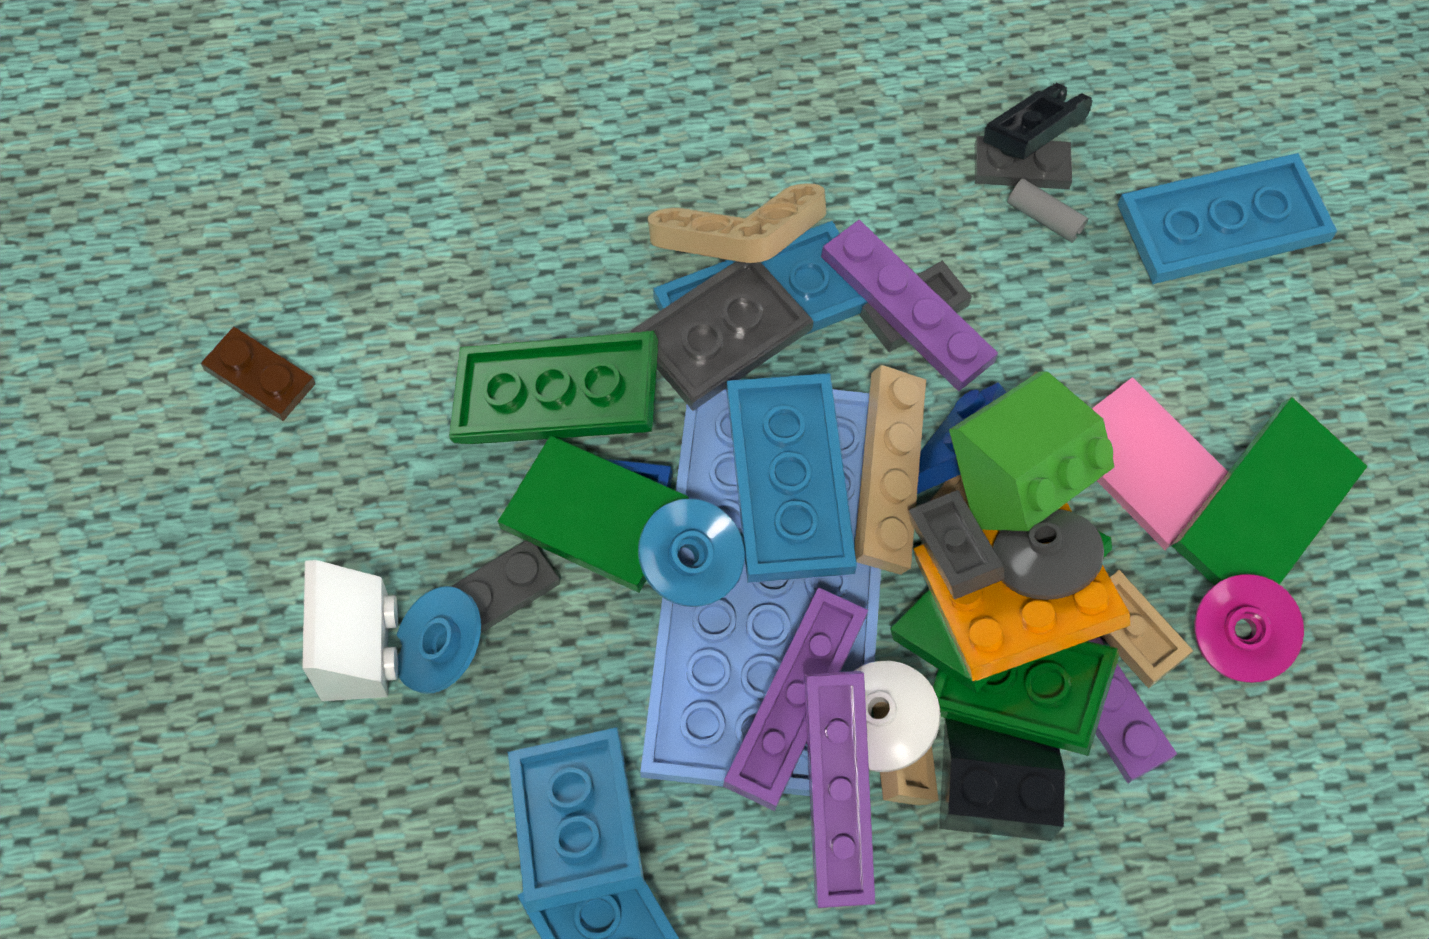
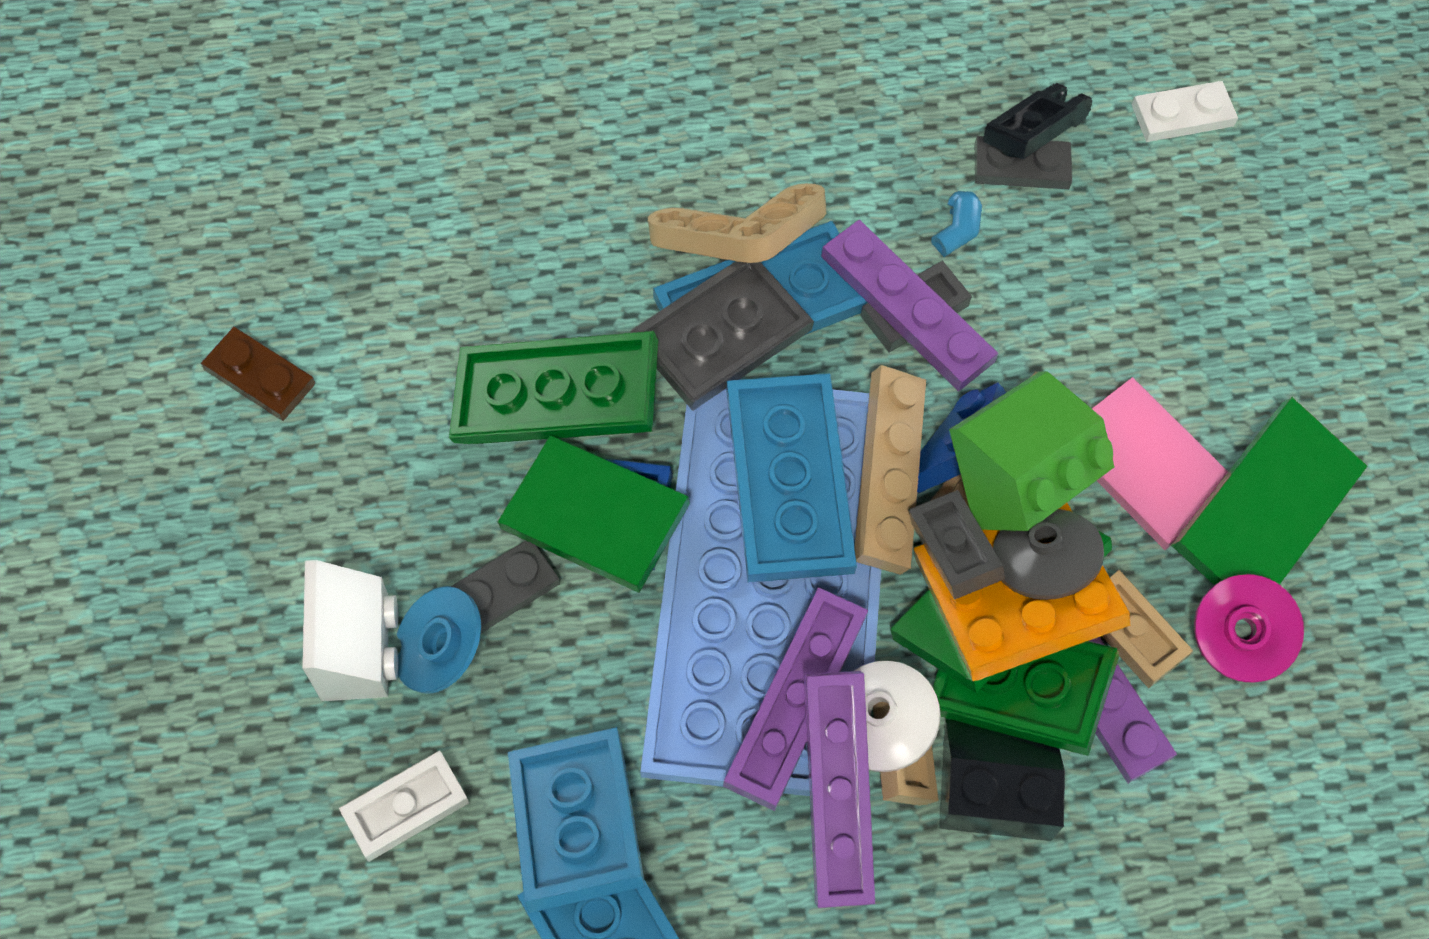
dark azure dish [638,499,745,607] -> none
light grey axle [1007,178,1089,243] -> none
dark azure plate [1117,153,1337,284] -> none
none -> white plate [339,751,469,862]
none -> dark azure arm [931,191,982,257]
none -> white plate [1132,81,1238,142]

